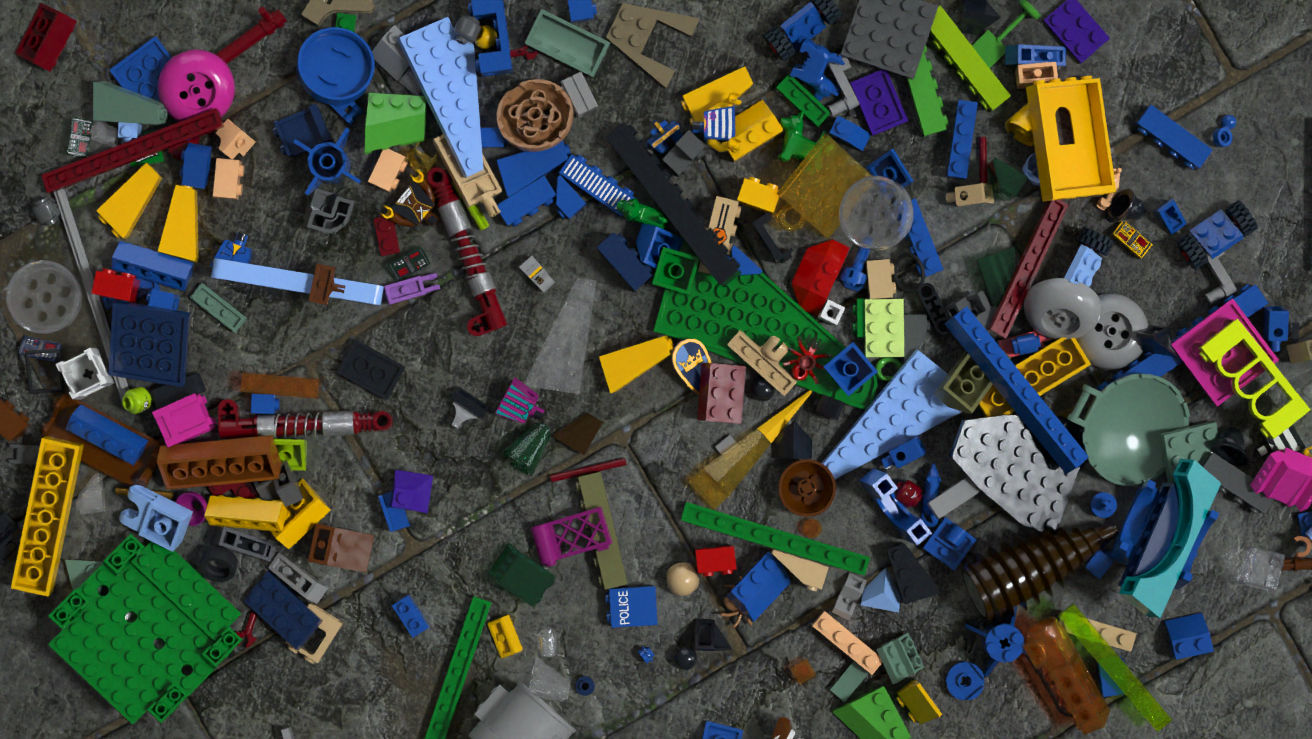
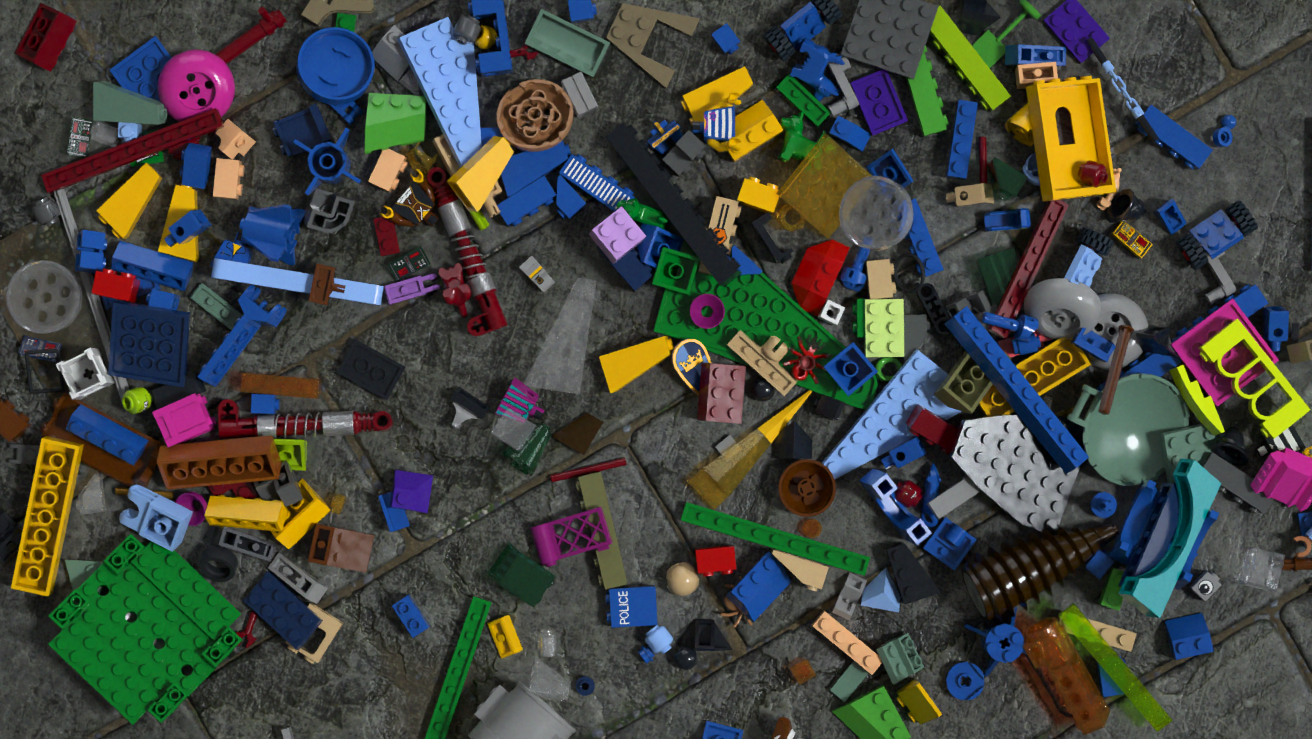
none -> blue piece [75,230,107,274]
none -> blue torso [164,210,212,247]
none -> blue hinge [198,284,287,387]
none -> blue brick [240,204,306,266]
none -> clear yellow plate [330,493,347,514]
none -> dark red animal [438,263,471,318]
none -> yellow slope [447,136,514,212]
none -> clear piece [491,408,536,452]
none -> lavender brick [589,206,646,264]
none -> light blue head [645,625,673,654]
none -> magenta piece [690,294,725,329]
none -> blue brick [711,23,740,55]
none -> dark red brick [906,404,959,455]
none -> blue piece [982,312,1039,343]
none -> blue animal [984,208,1031,232]
none -> blue hinge [1070,327,1116,362]
none -> dark red head [1078,160,1108,188]
none -> piece [1086,37,1159,142]
none -> reddish brown axle [1098,325,1134,415]
none -> bright green brick [1098,567,1124,611]
none -> neon yellow slope [1169,365,1225,435]
none -> light grey brick [1189,571,1221,602]

